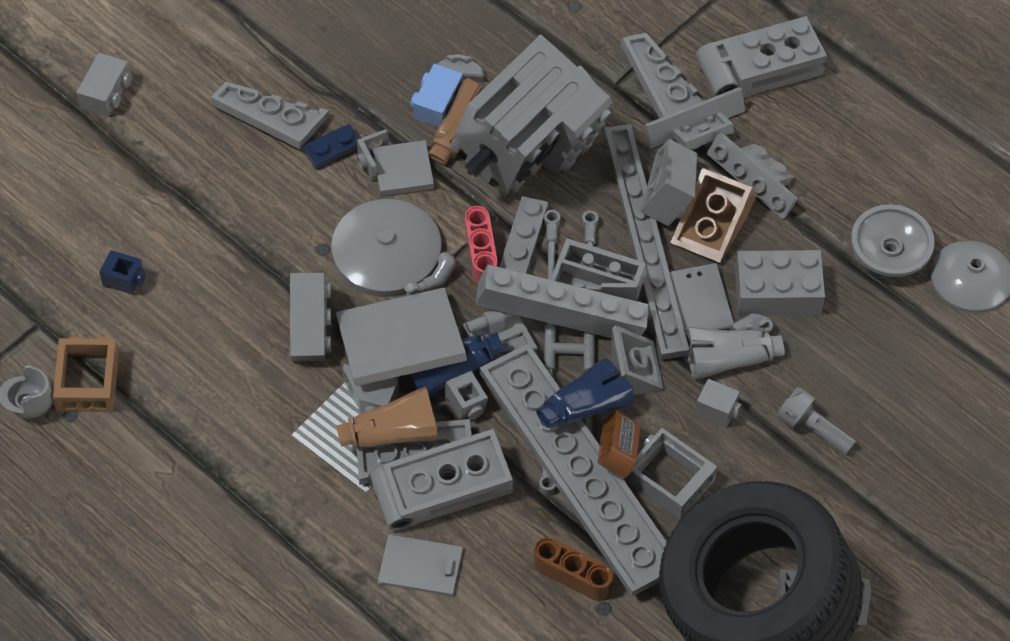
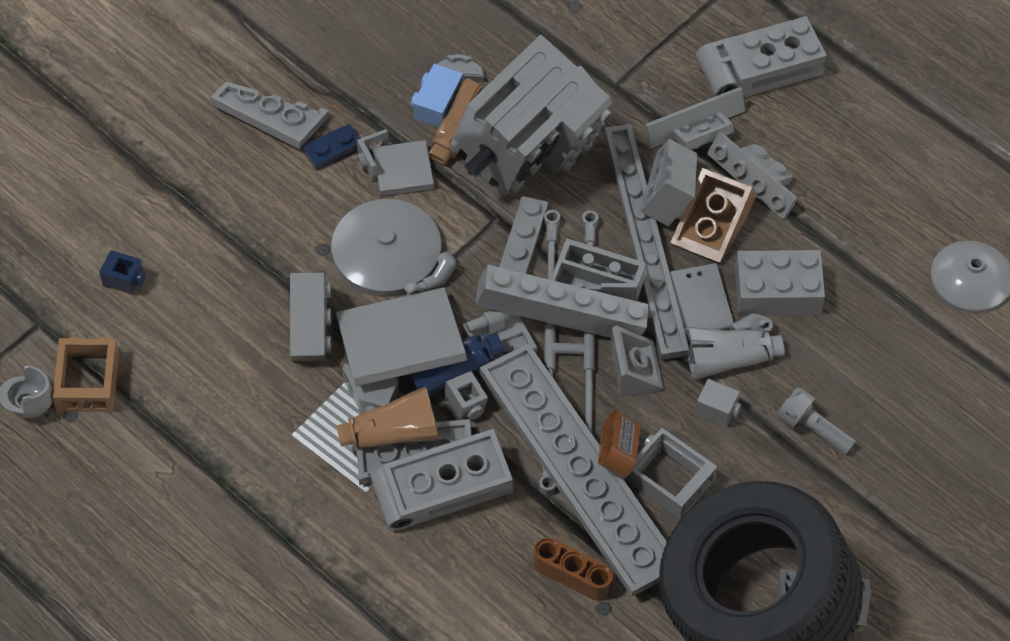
light grey brick [76,53,132,117] -> none
light grey container [377,534,463,597] -> none
coral beam [465,206,497,285] -> none
dark blue piece [536,359,634,428] -> none
light grey wing [621,33,703,119] -> none
light grey dish [851,205,934,277] -> none

